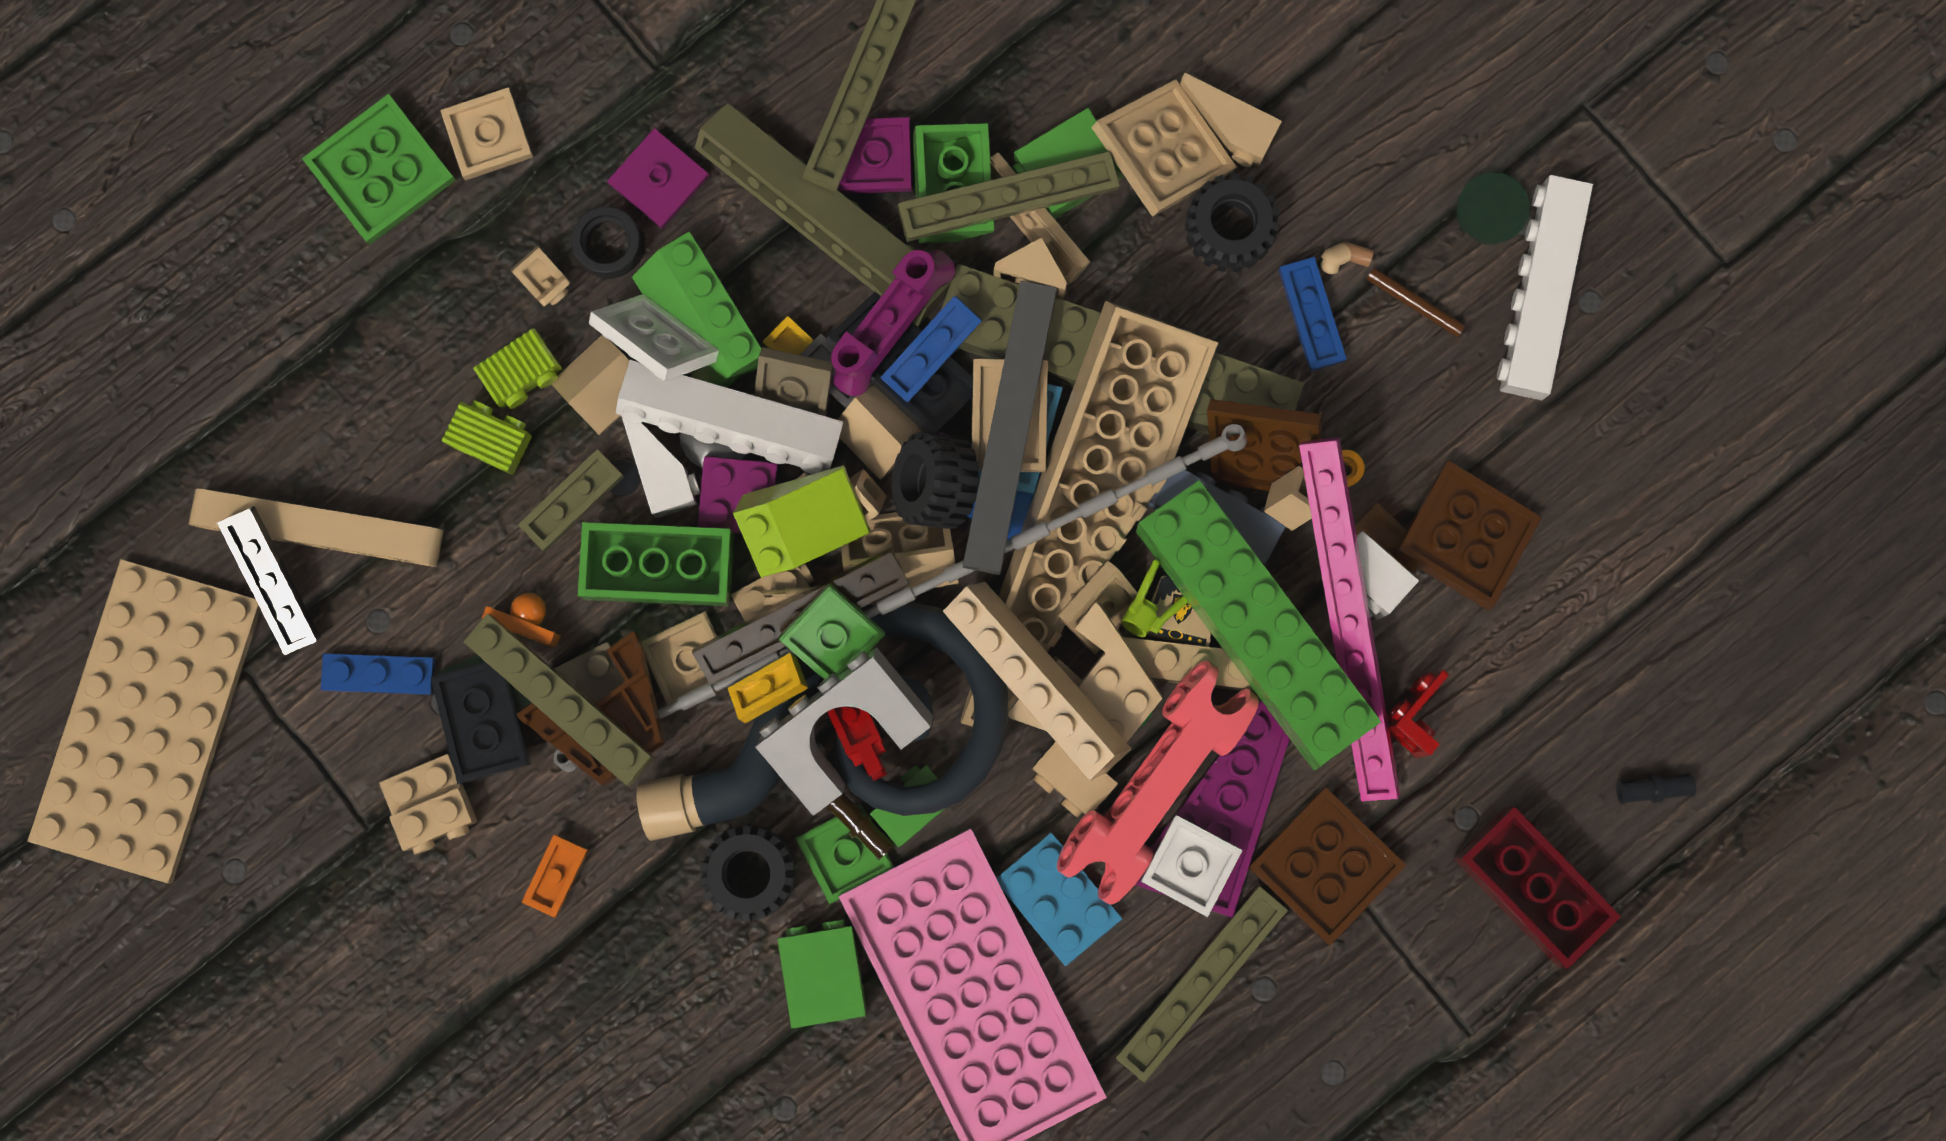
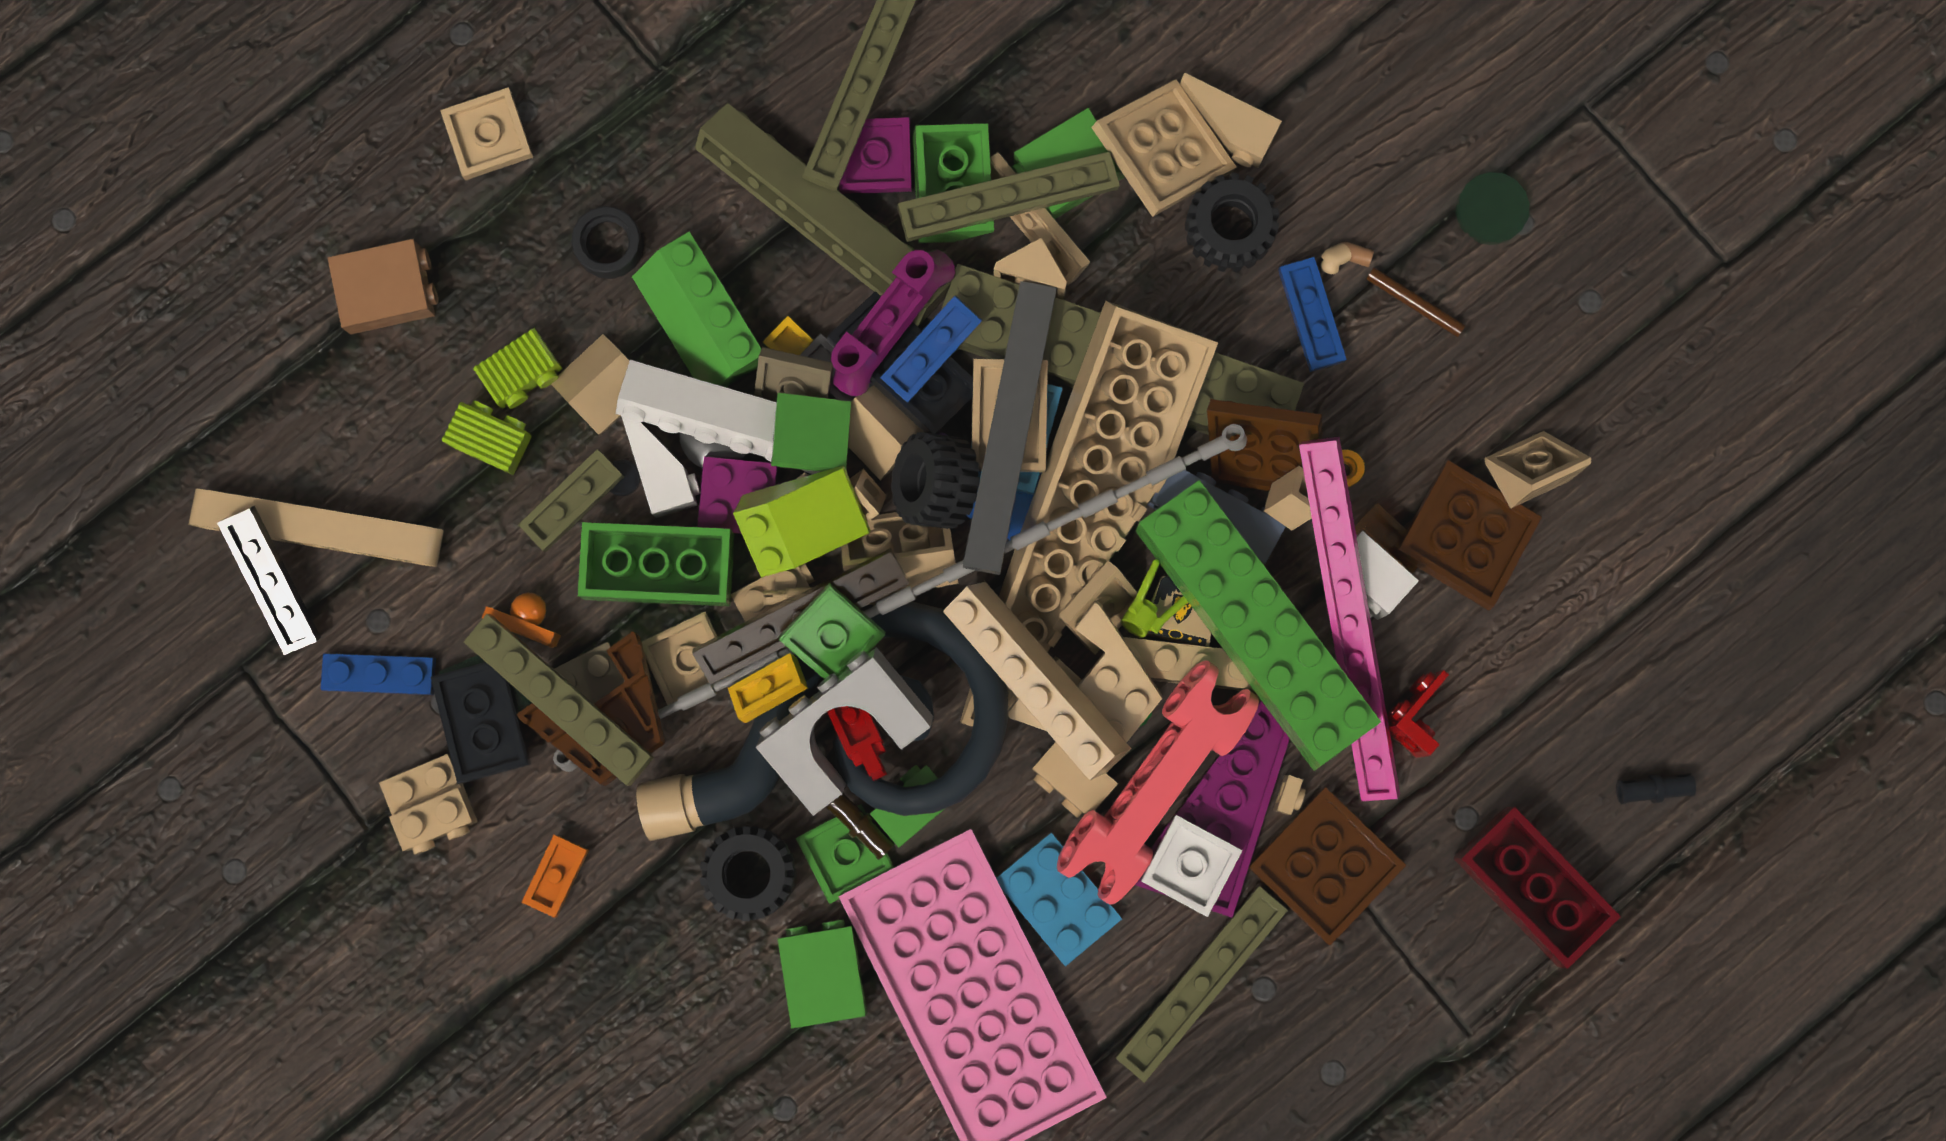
tan plate [27,559,261,883] -> none
bright green plate [302,94,456,245] -> none
tan bracket [510,246,571,306] -> none
white plate [589,294,719,381] -> none
magenta plate [607,128,710,230] -> none
white brick [1497,175,1593,400] -> none
none -> medium nougat brick [327,239,438,335]
none -> bright green tile [771,393,851,472]
none -> tan plate [1273,775,1306,815]
none -> tan slope [1485,431,1591,508]

